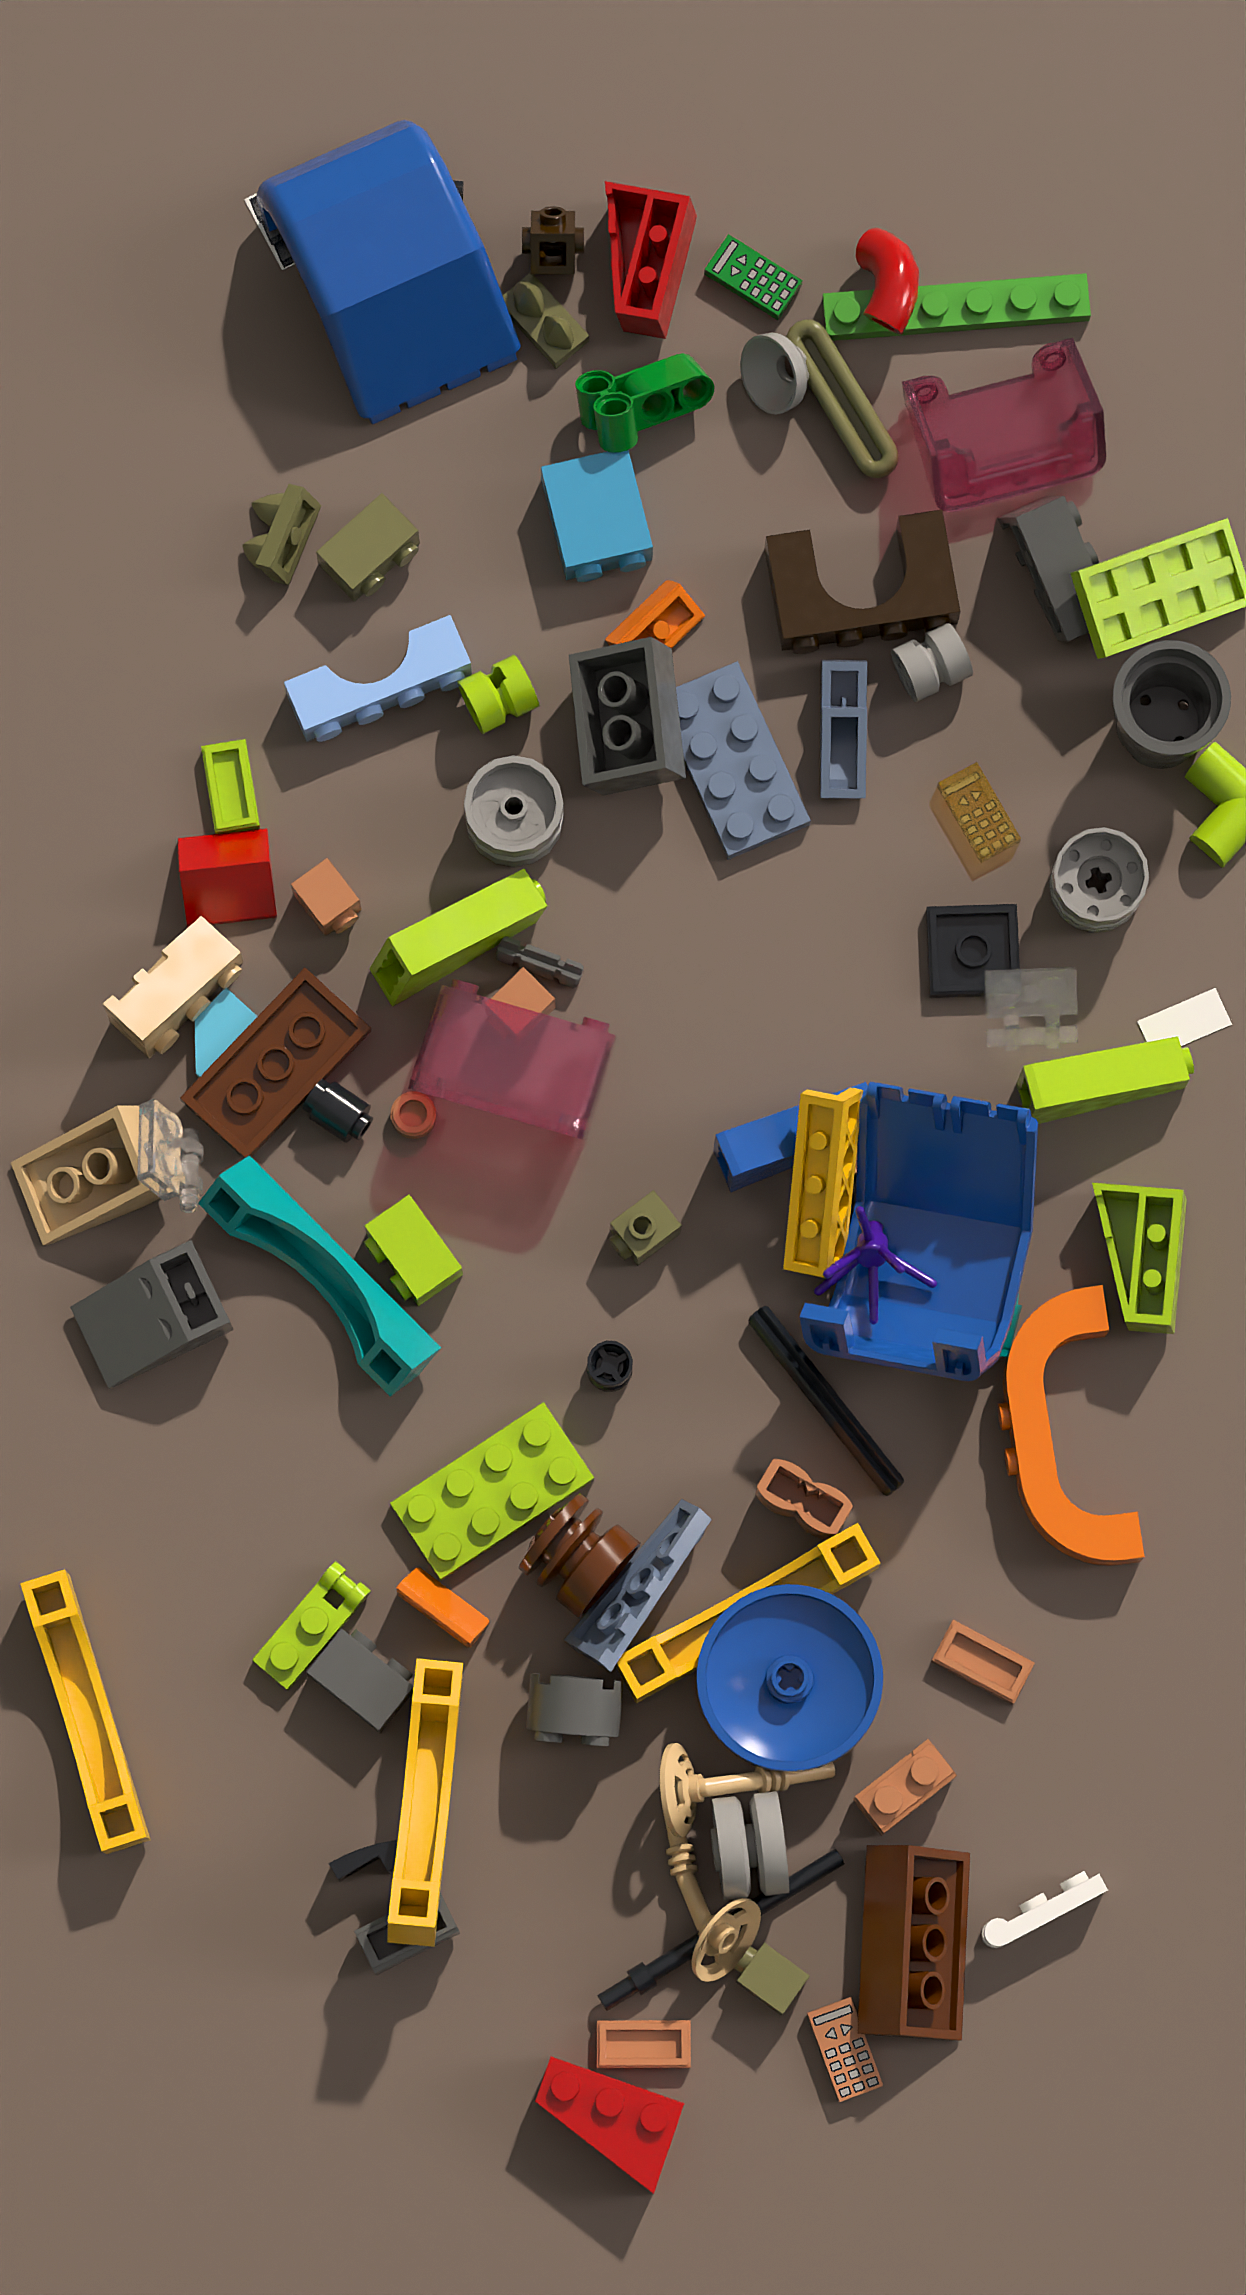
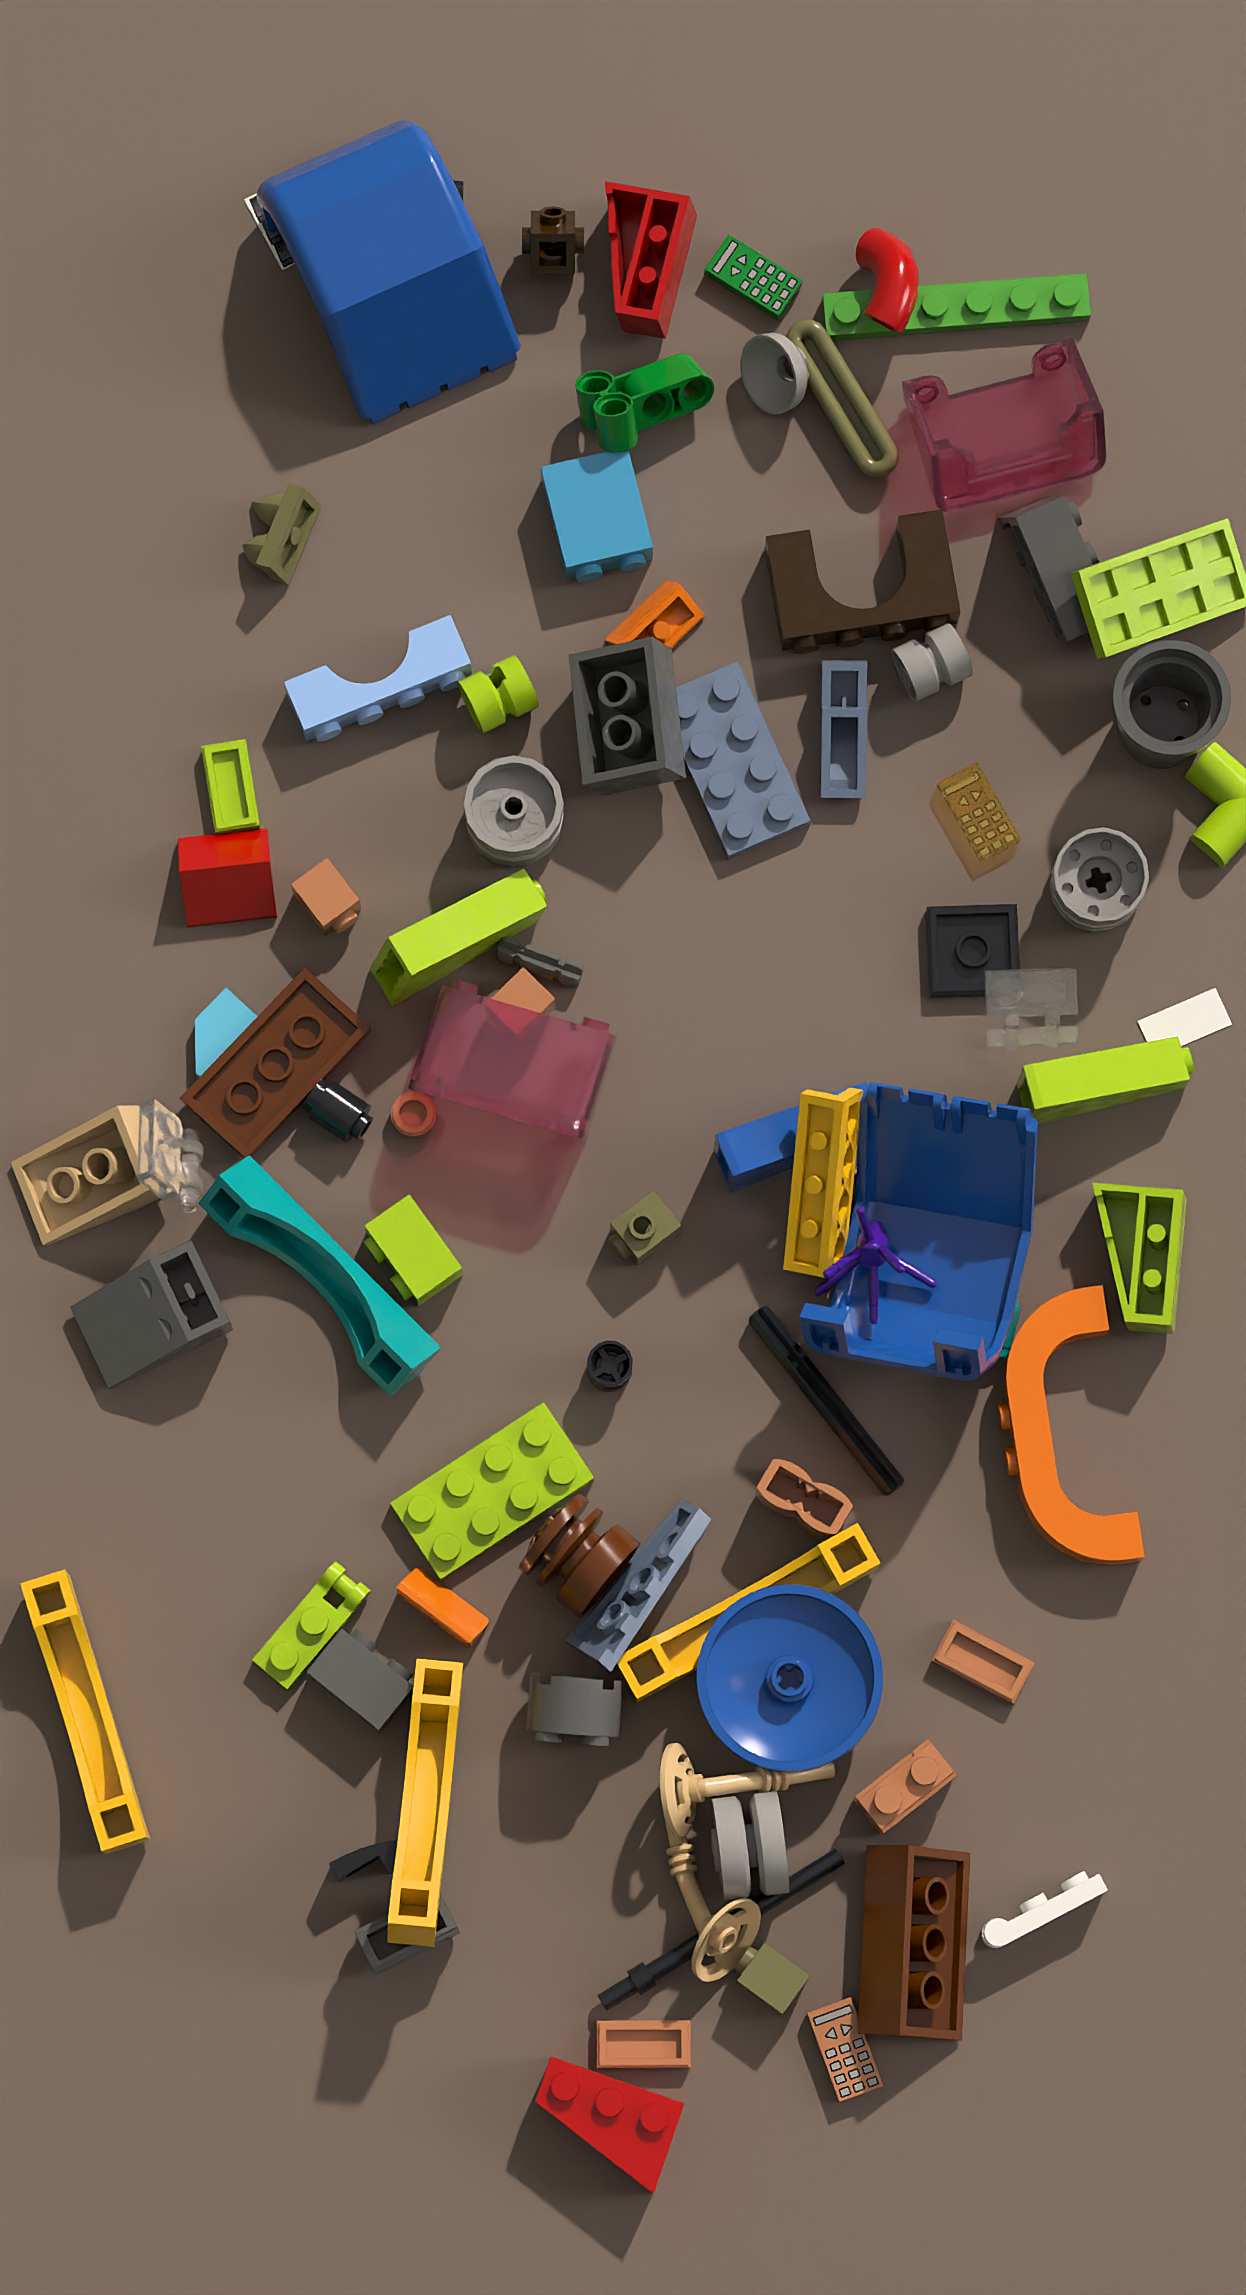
wedge [103,916,243,1059] -> none
olive brick [316,493,420,602] -> none
olive tile [503,272,589,369] -> none

